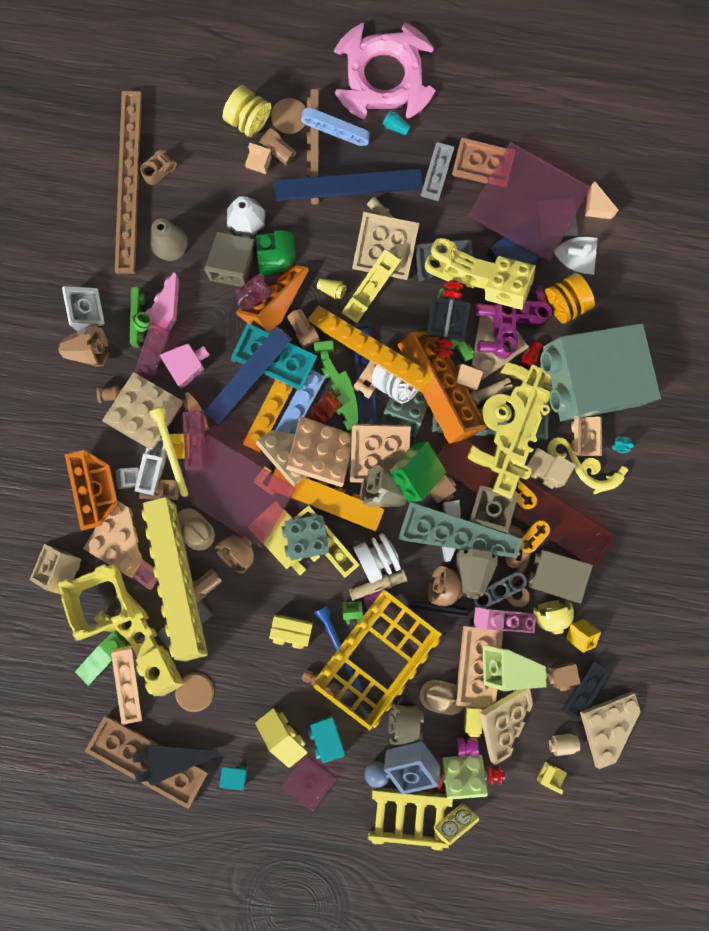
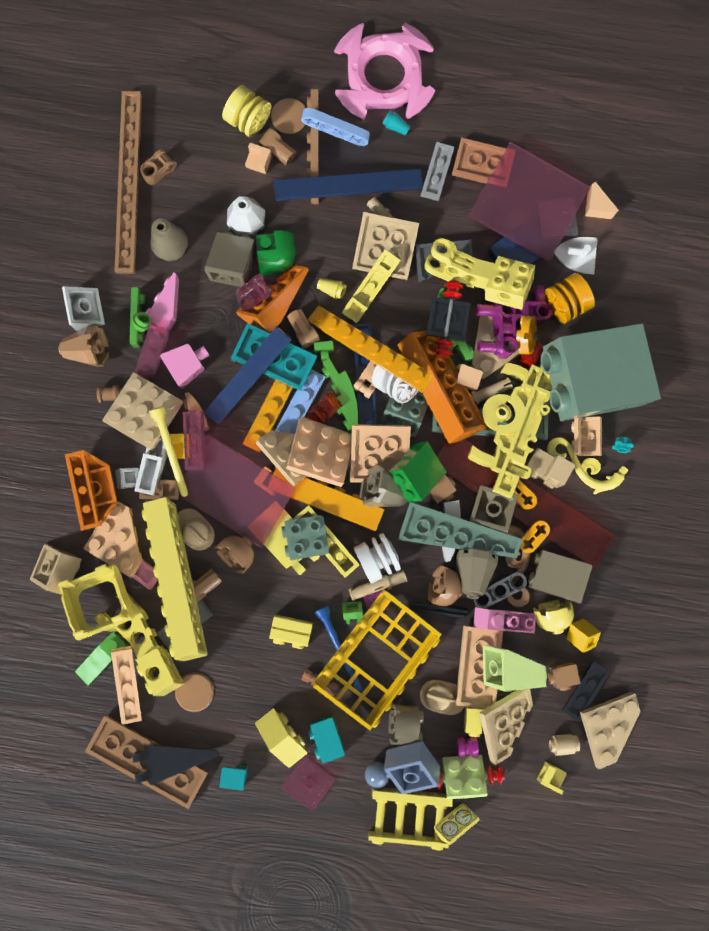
none -> light orange plate [516,316,537,355]

